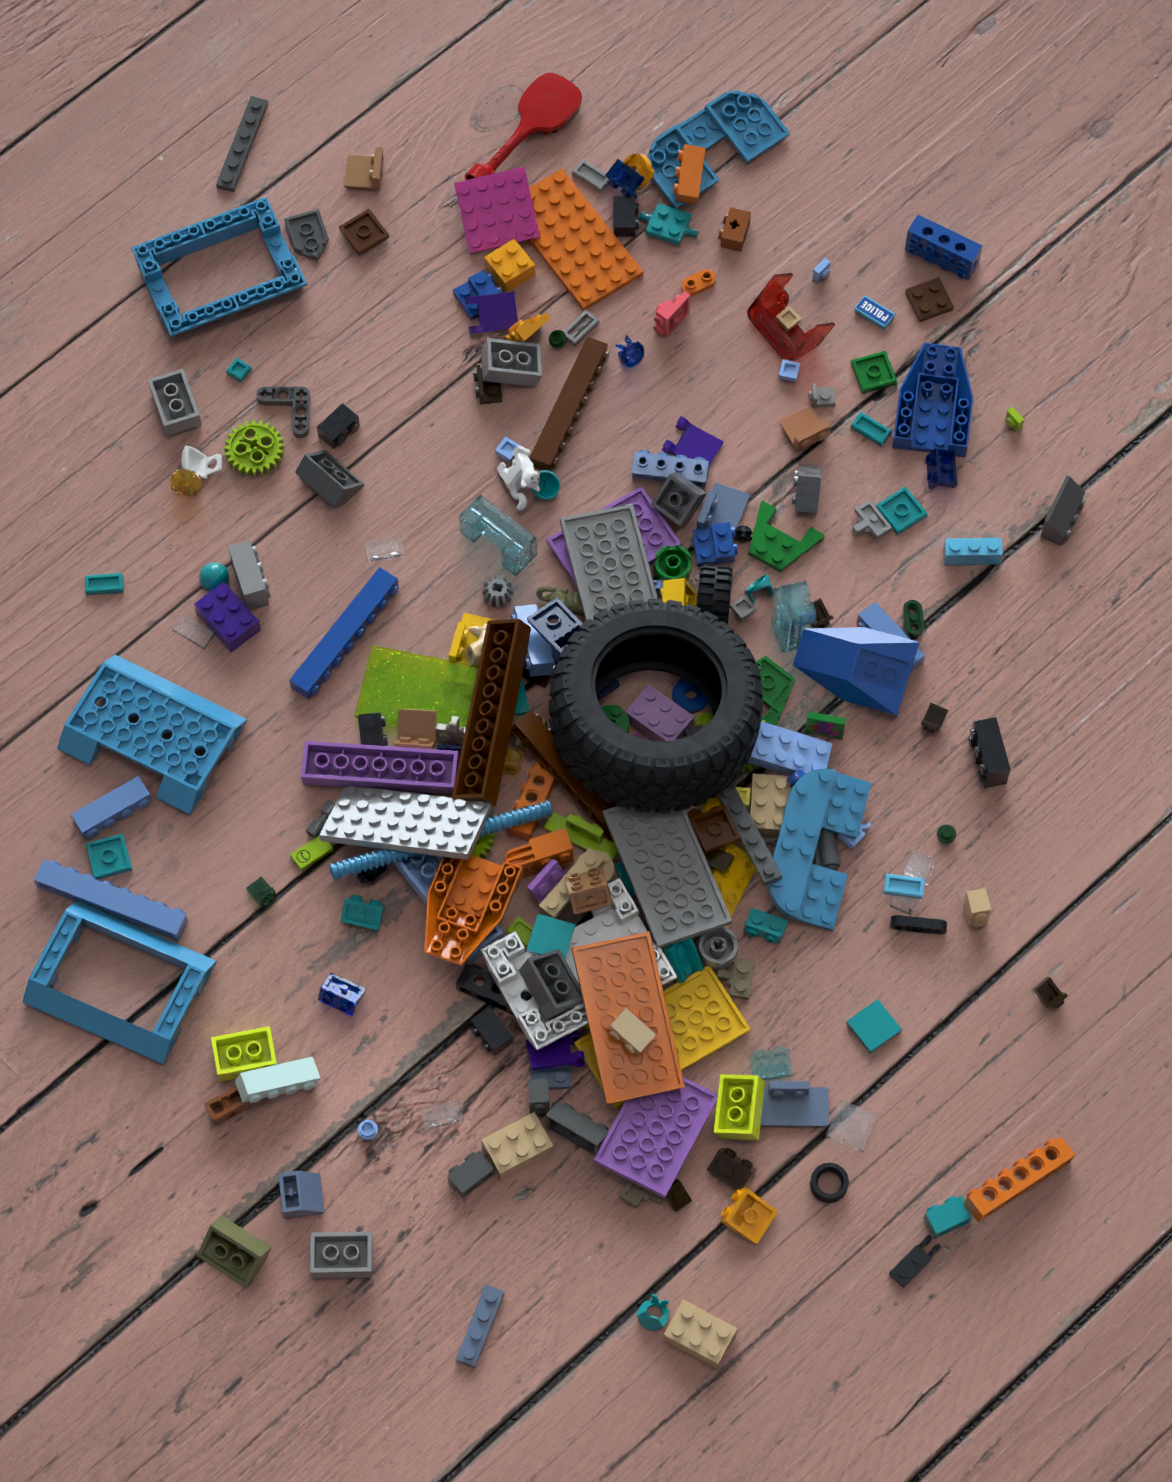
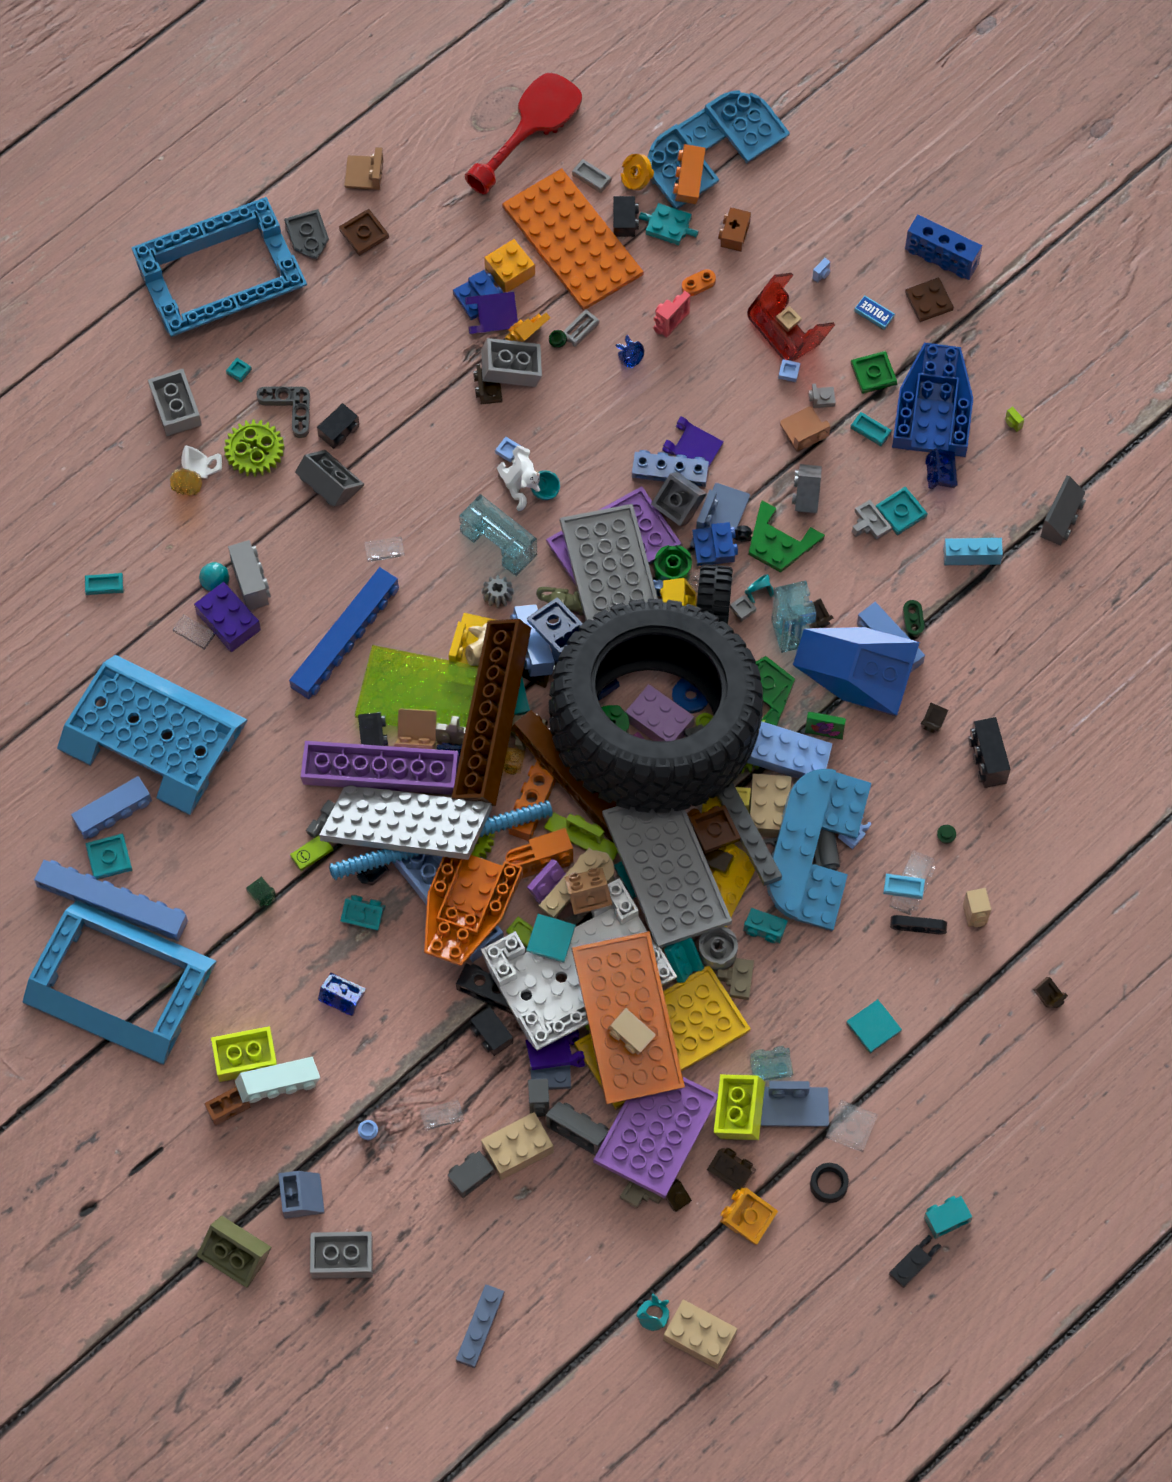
dark grey plate [216,96,268,192] -> none
dark pink plate [454,167,540,254] -> none
dark grey slope [518,949,583,1021] -> none
reddish brown brick [530,336,609,471] -> none
clear blue bracket [605,159,645,200] -> none
blue tile [786,770,805,786] -> none
orange brick [964,1136,1076,1223] -> none

